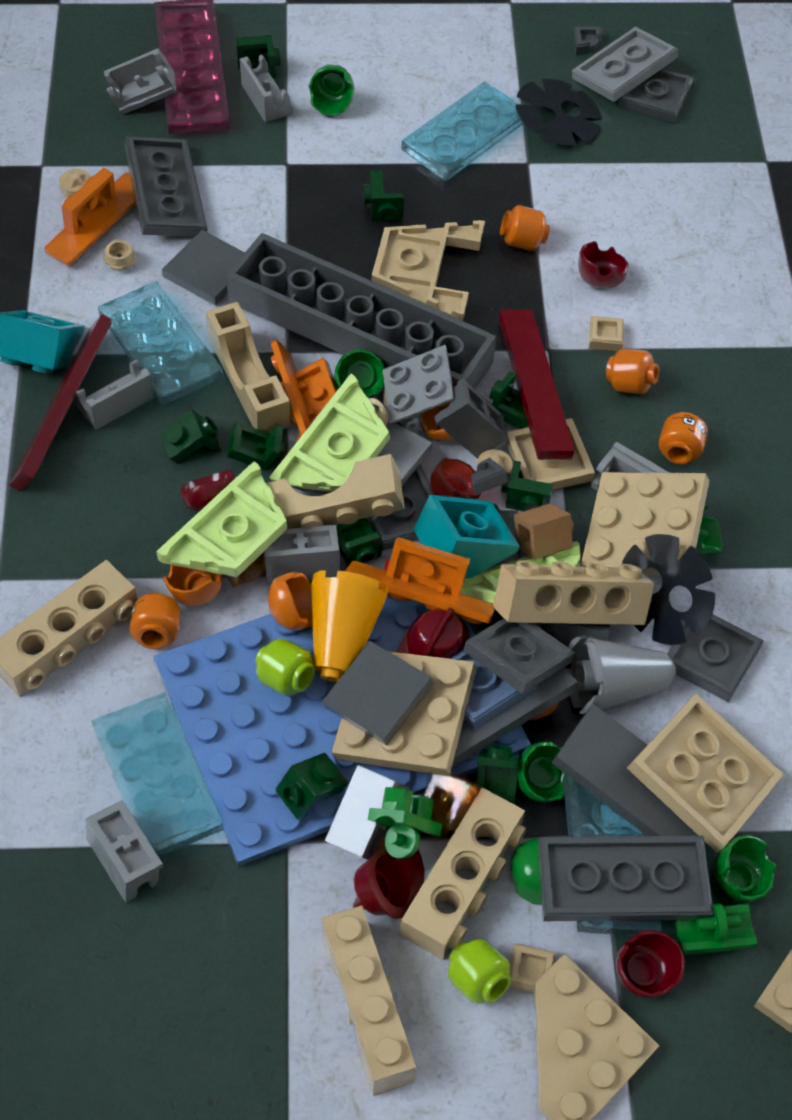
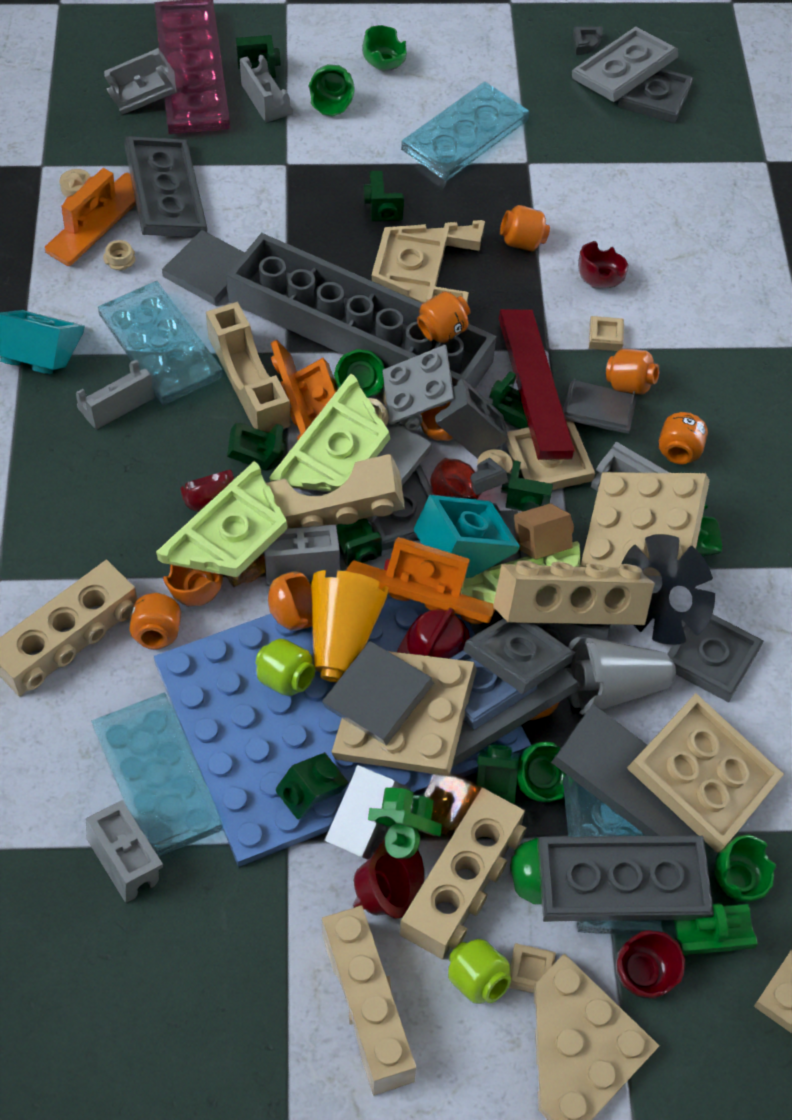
dark red tile [9,314,112,492] -> none
dark green bracket [159,409,221,464] -> none
black piece [515,79,601,145] -> none
none -> green hair [362,25,407,71]
none -> orange head [417,291,471,343]
none -> dark grey piece [563,378,638,434]

